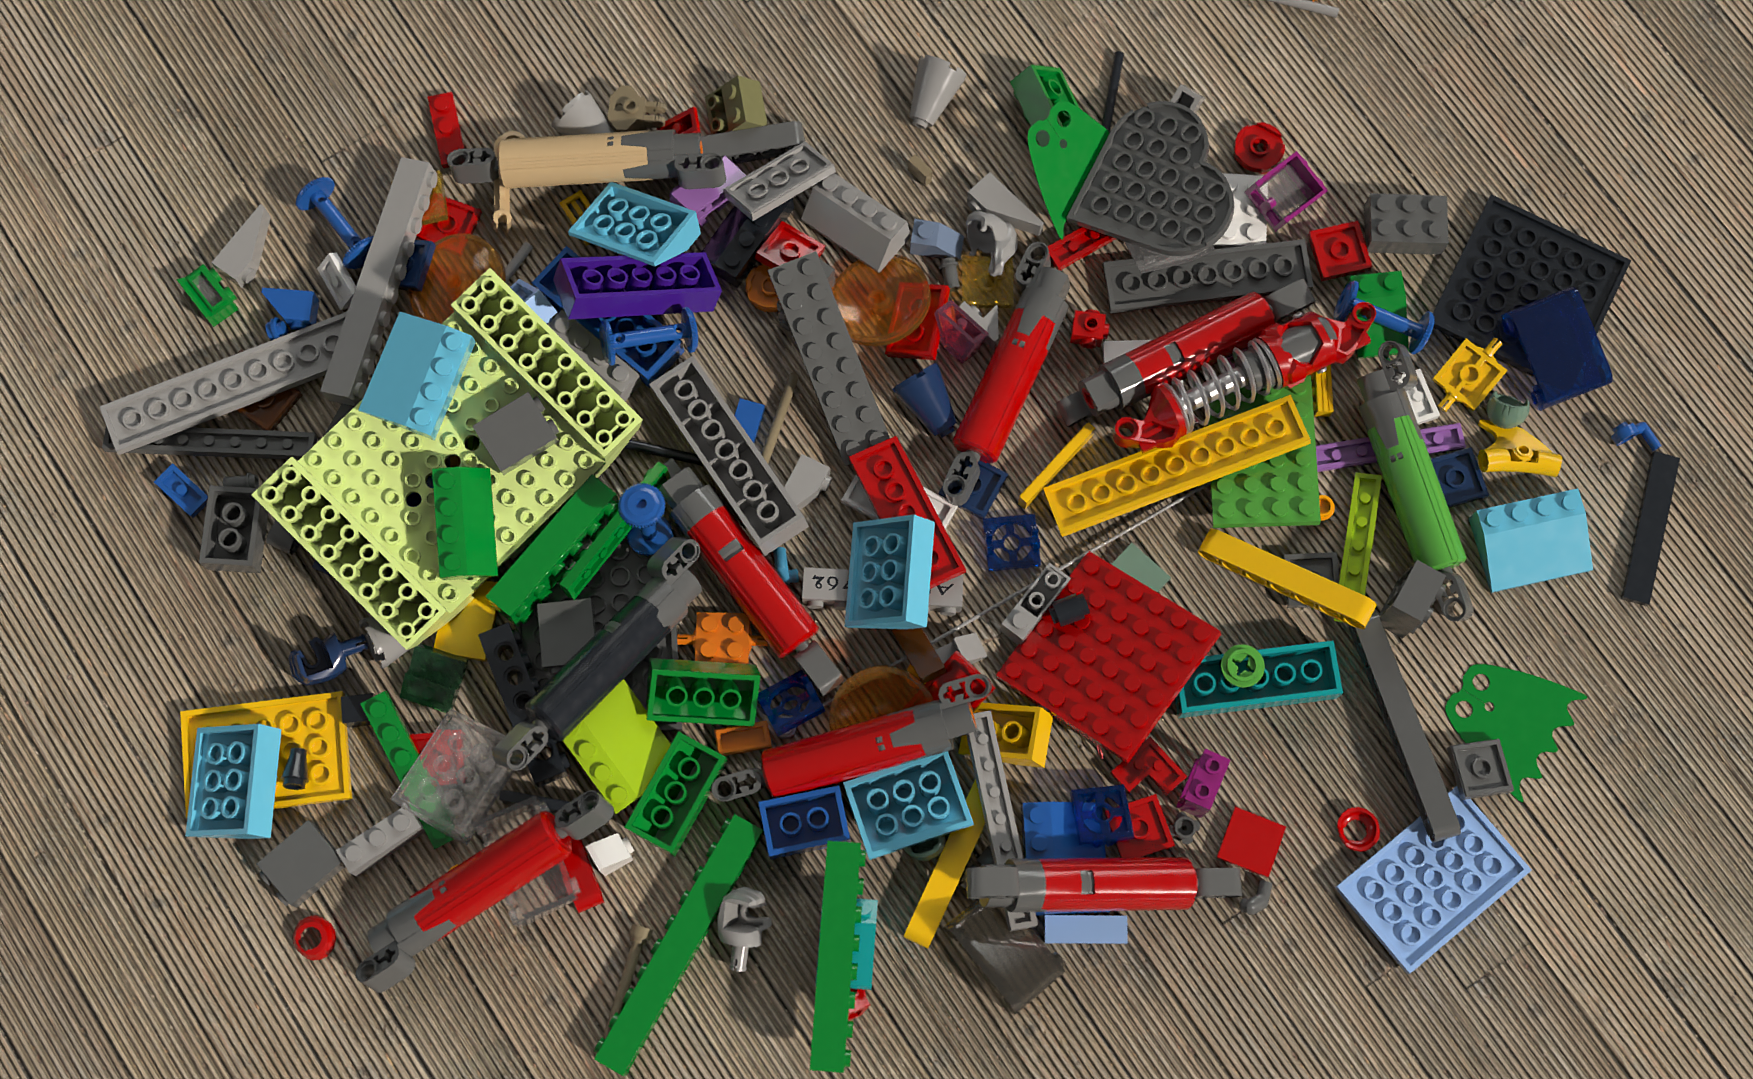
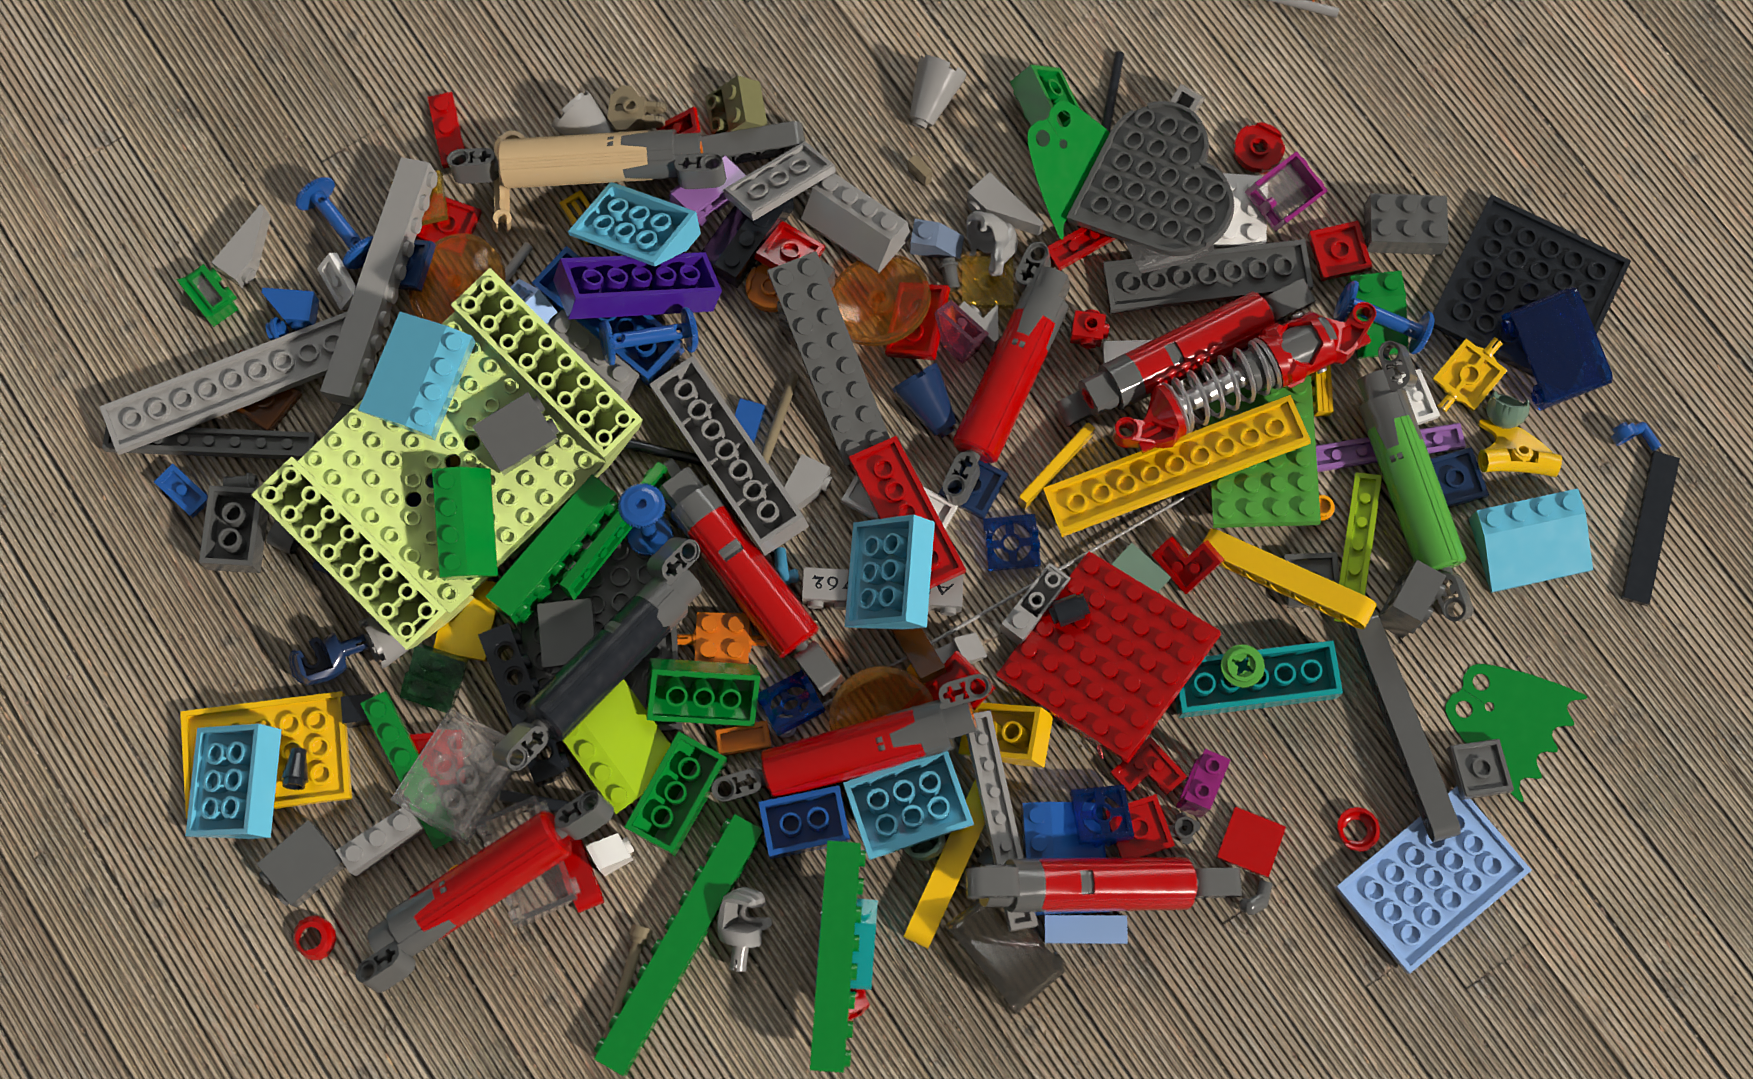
none -> red plate [1151,536,1225,595]

